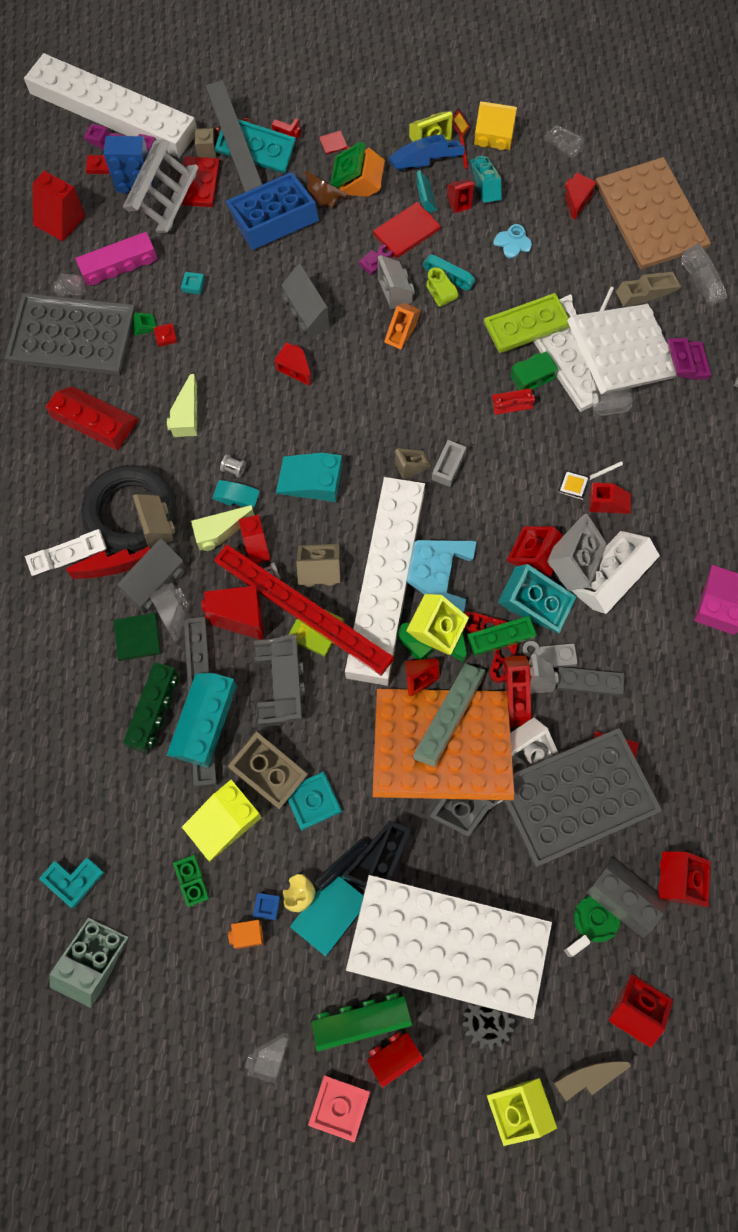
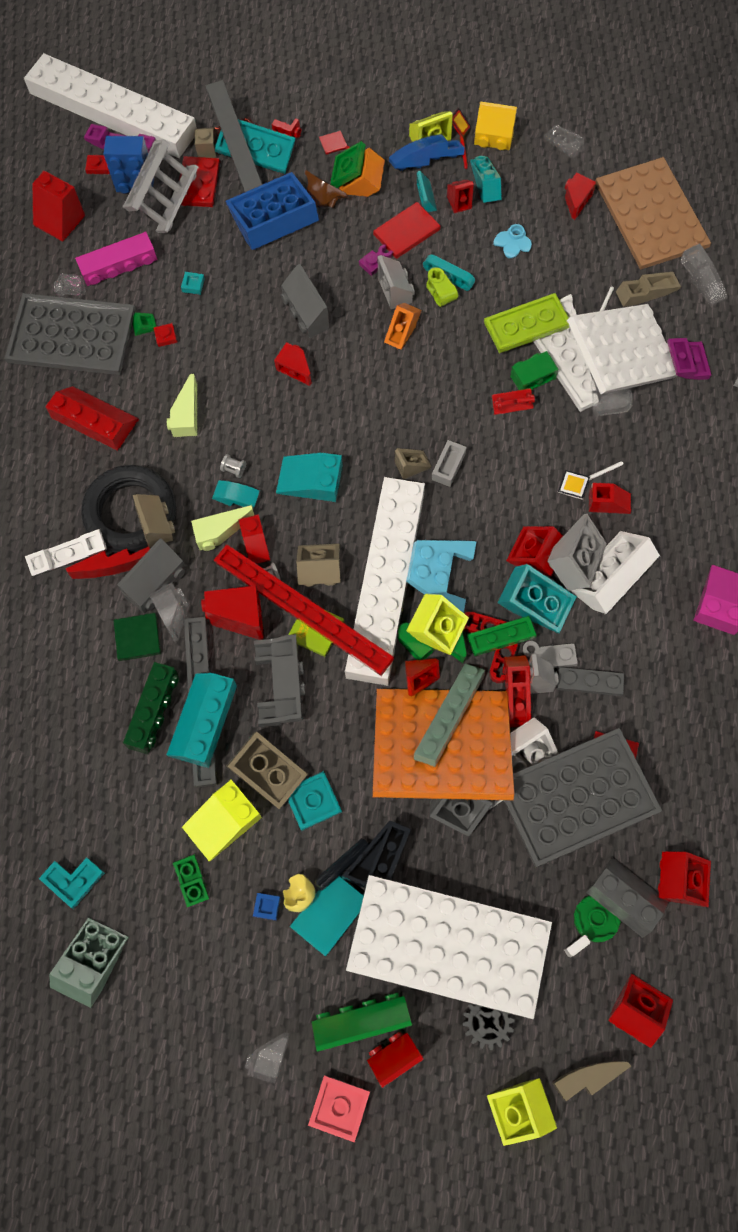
orange brick [228,920,264,949] -> none

